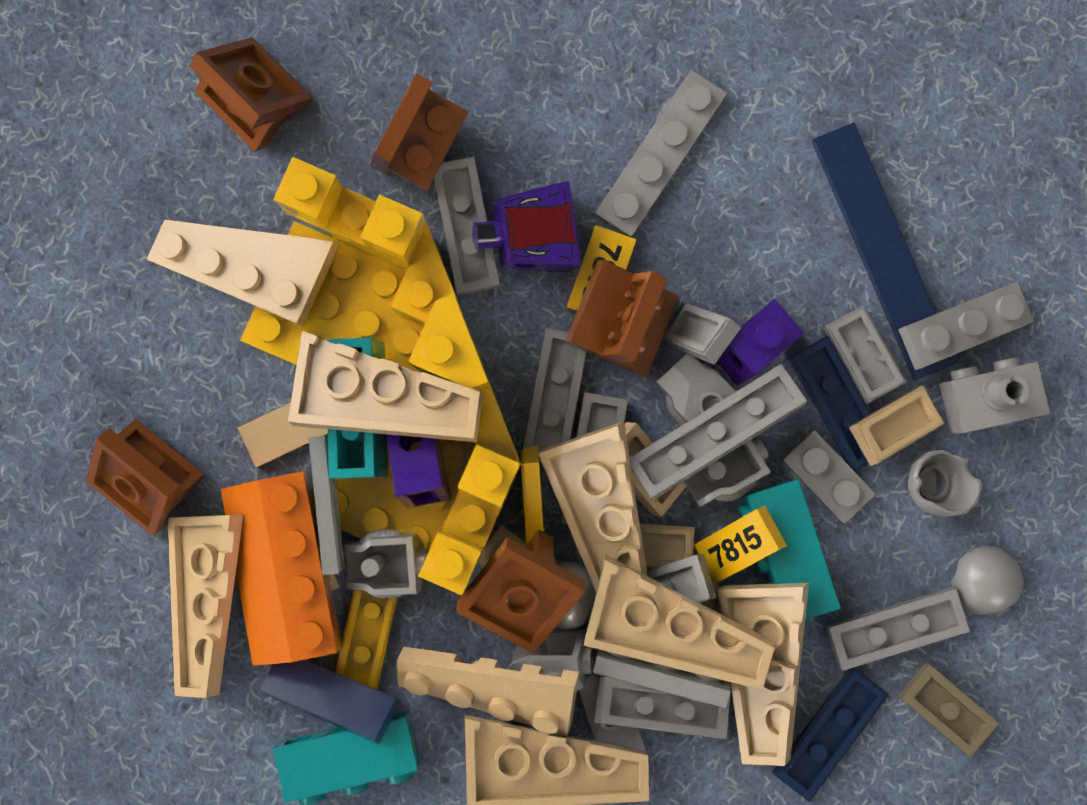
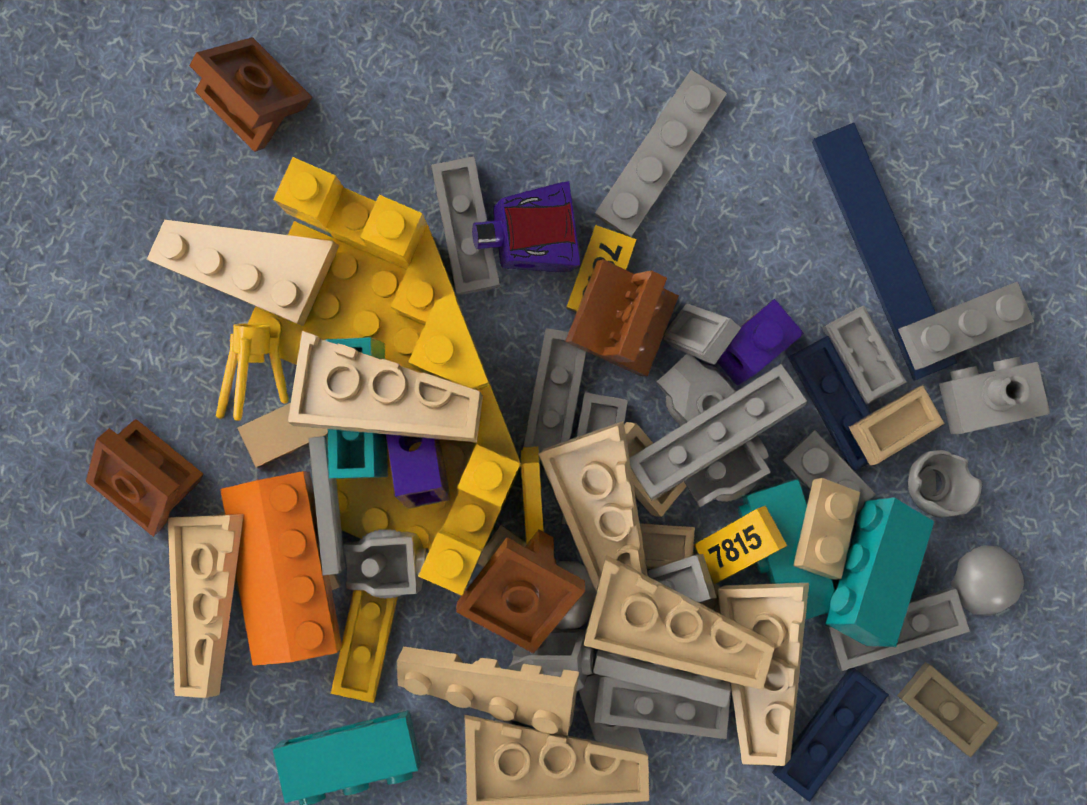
dark blue tile [259,660,399,744] -> none
dark orange bracket [370,73,469,191] -> none
none -> yellow plant [216,323,289,421]
none -> tan plate [793,478,861,580]
none -> teal brick [825,498,934,647]

